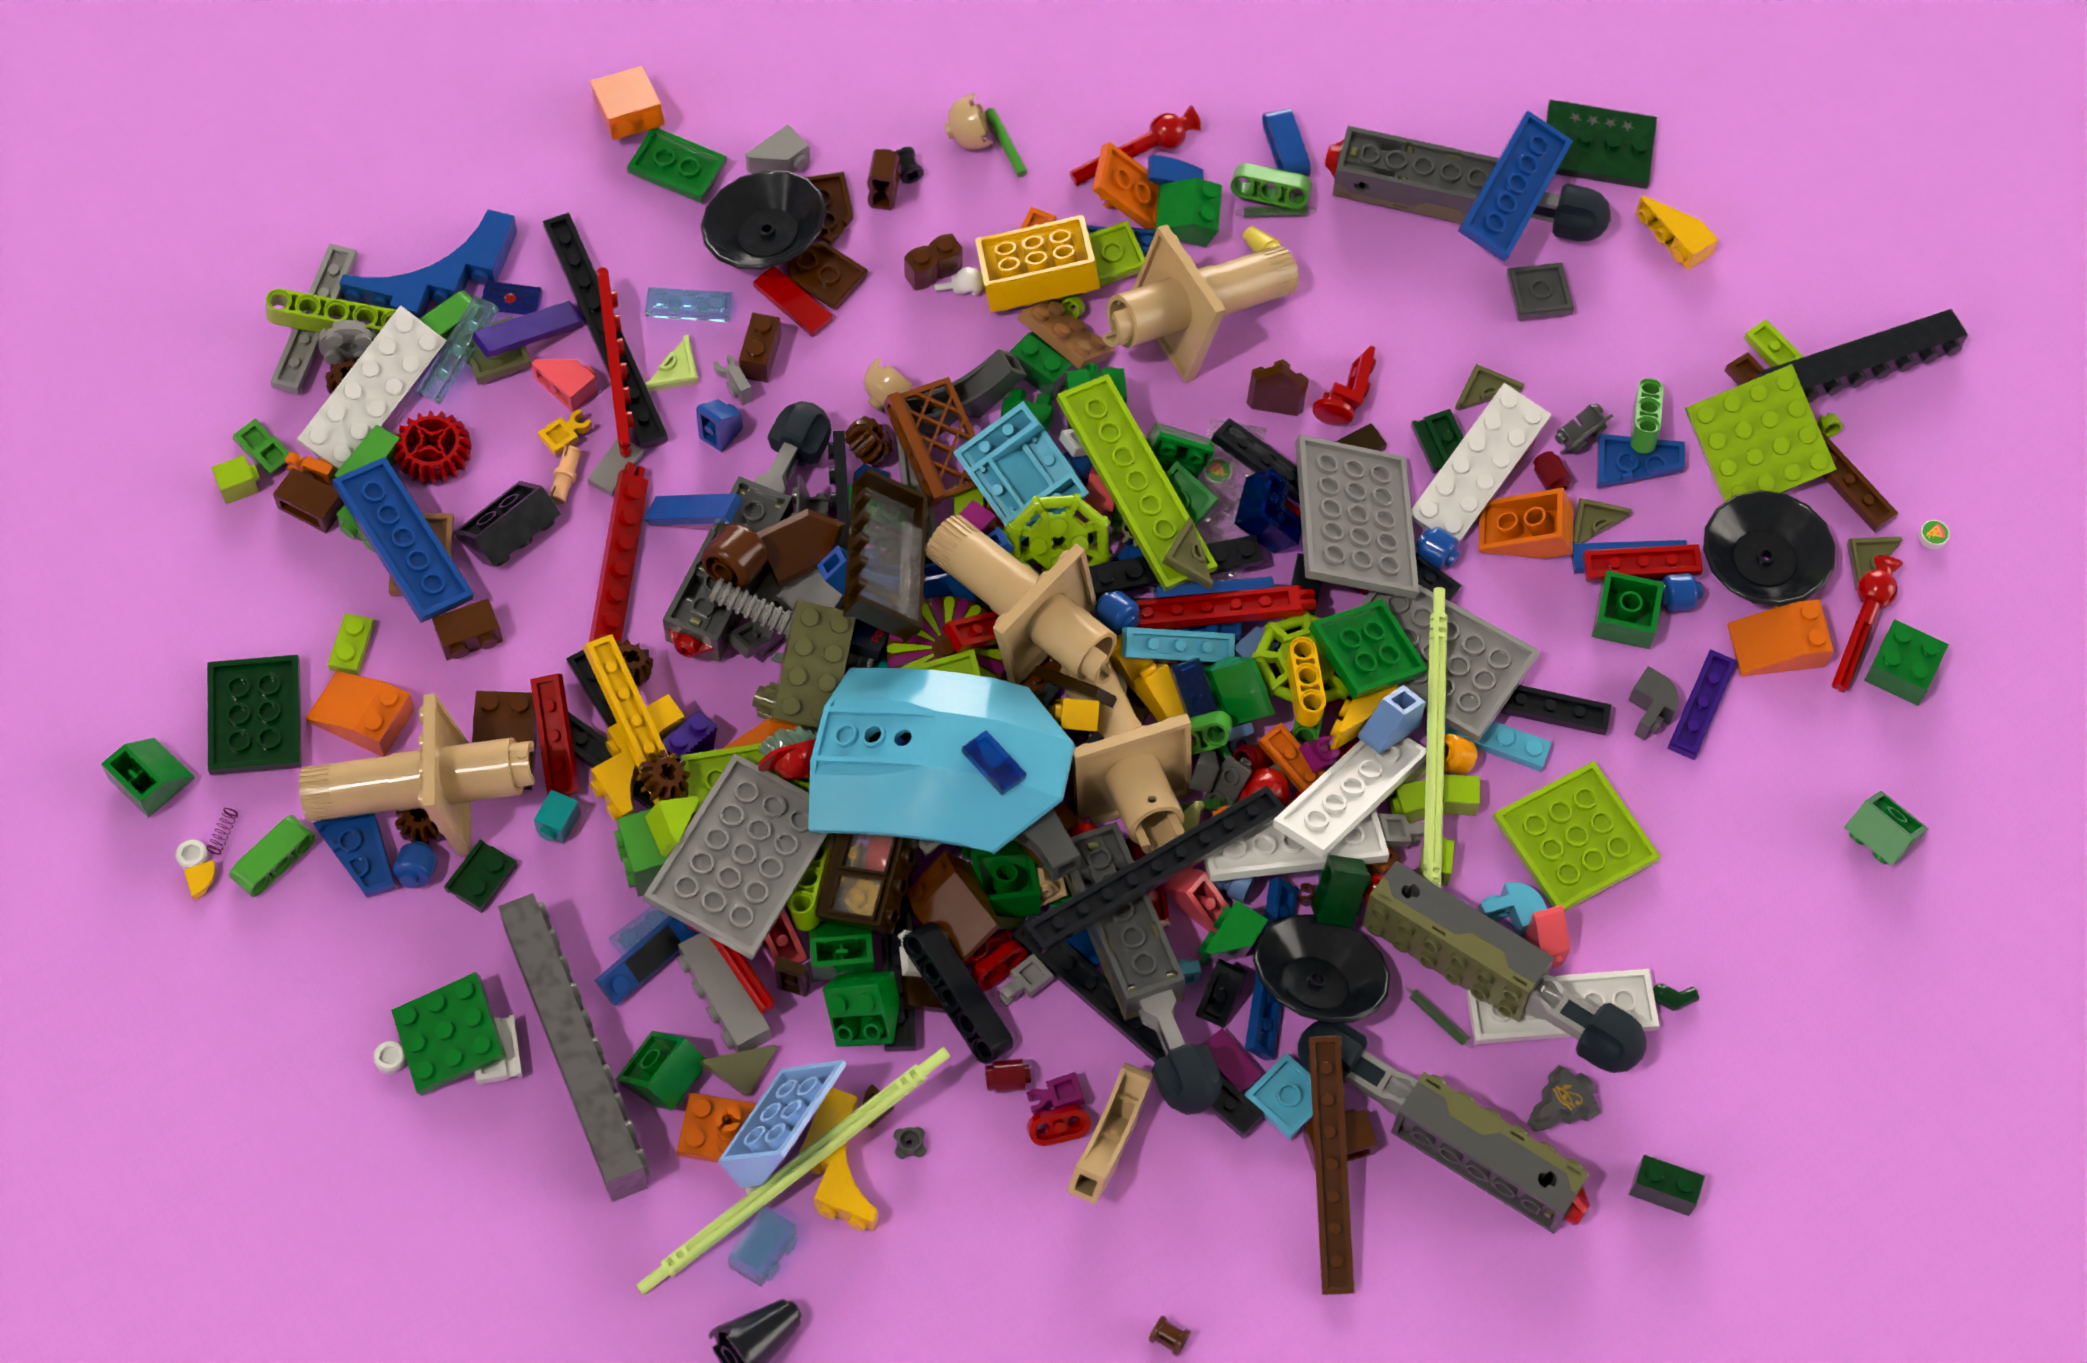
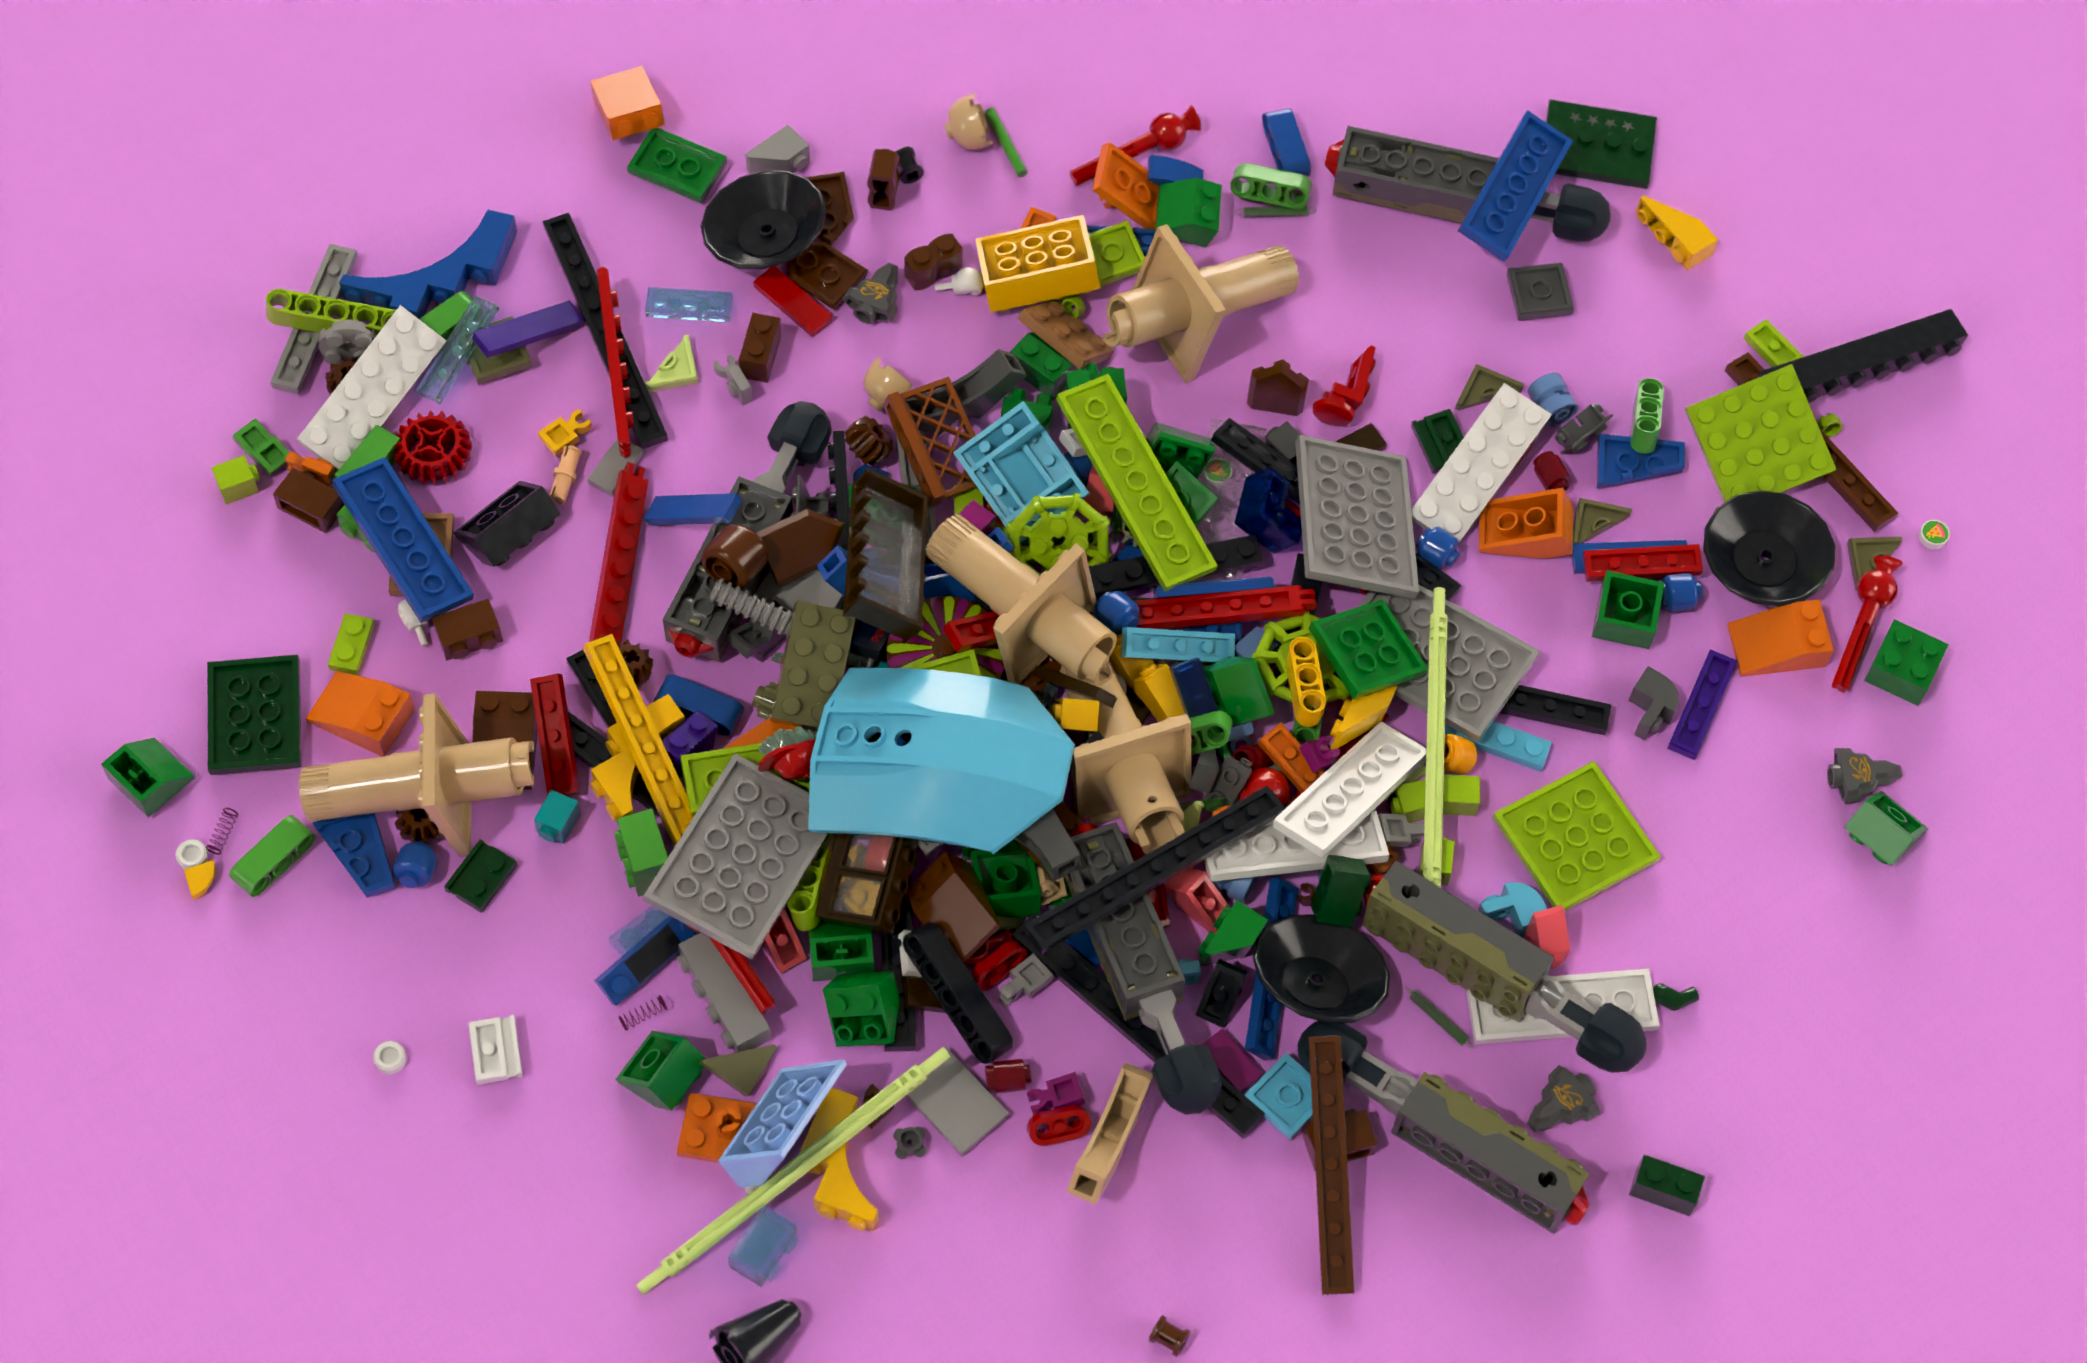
green plate [391,972,506,1096] -> none
clear blue tile [480,281,542,315] -> none
flat silver brick [498,893,651,1202] -> none
coral slope [531,359,598,412] -> none
reddish brown gear [636,749,691,801] -> none
lime slope [645,796,700,857] -> none
blue slope [696,399,743,452] -> none
dark brown plate [774,957,810,997] -> none
clear blue tile [962,730,1027,796] -> none
olive tile [1162,517,1213,590] -> none
light yellow cone [1243,226,1280,253] -> none
medium blue slope [1358,685,1425,754] -> none
none -> white piece [397,599,429,647]
none -> magenta piece [619,995,667,1031]
none -> blue beam [654,674,744,736]
none -> dark grey rock [842,262,898,324]
none -> light grey tile [905,1047,1009,1157]
none -> dark grey brick [1265,421,1301,466]
none -> medium blue wheel [1528,372,1578,426]
none -> dark grey rock [1827,748,1903,804]

